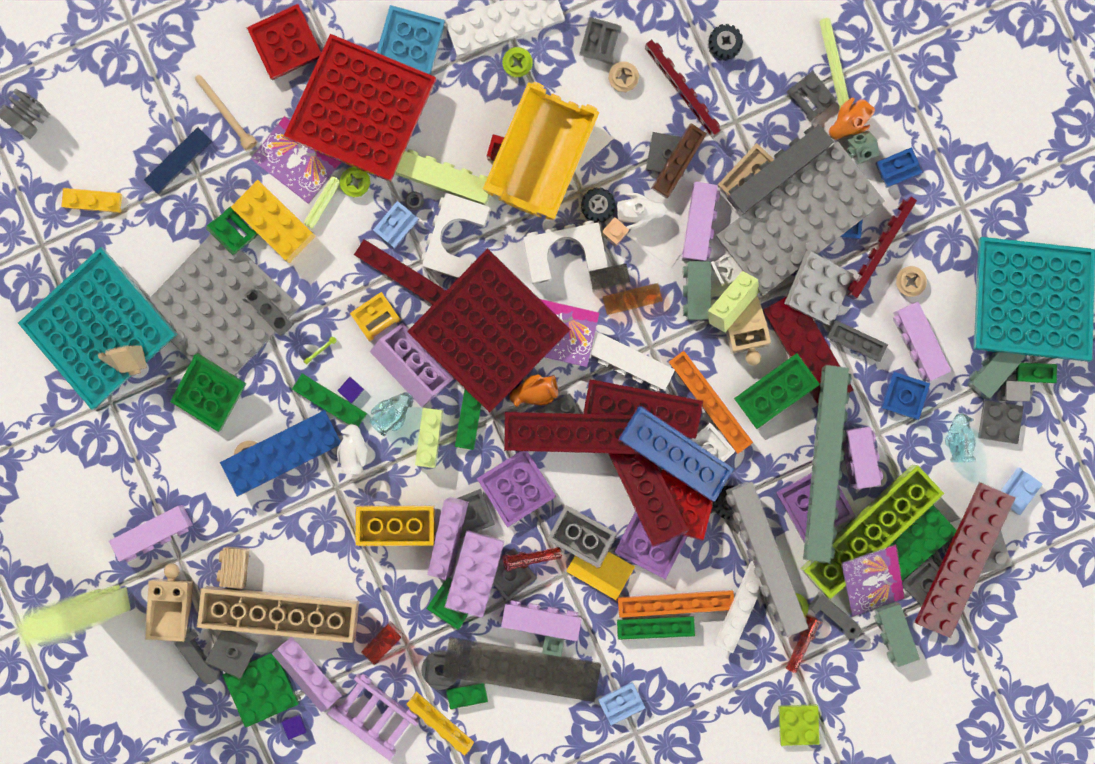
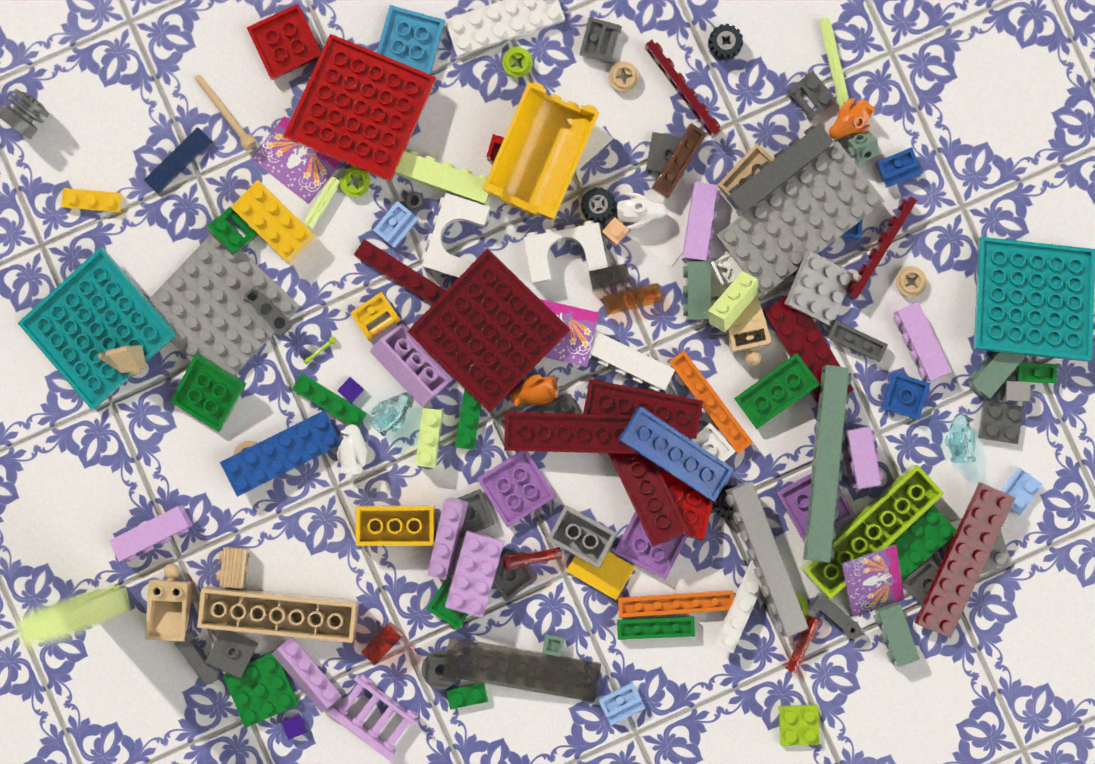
yellow plate [406,691,474,756] -> none
lavender brick [501,600,582,641] -> none

